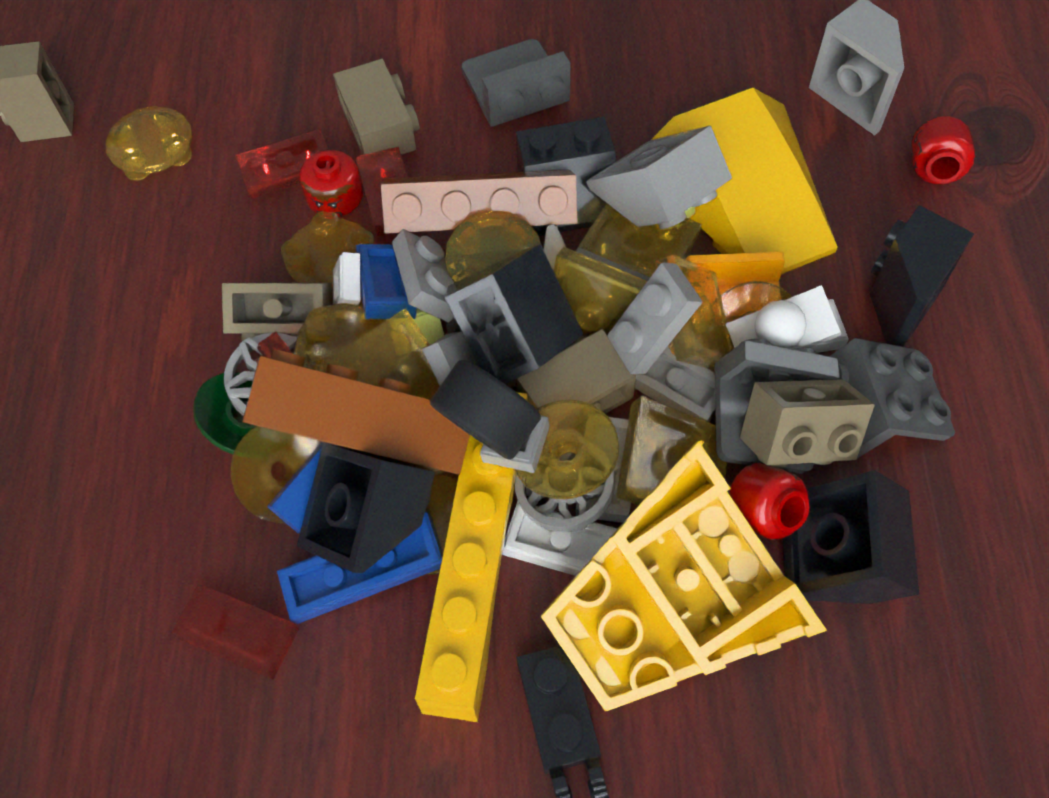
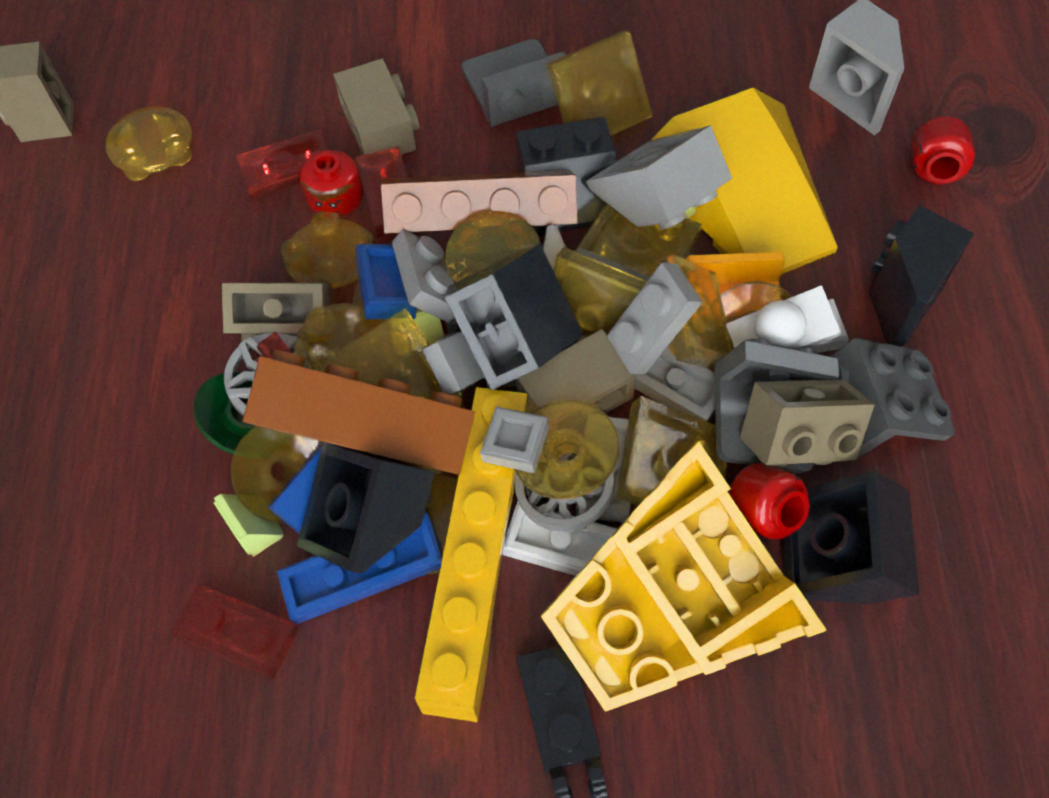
white tile [333,252,361,316] -> none
black tyre [430,360,541,460] -> none
none -> yellowish green slope [213,494,284,557]
none -> clear yellow plate [546,31,653,136]

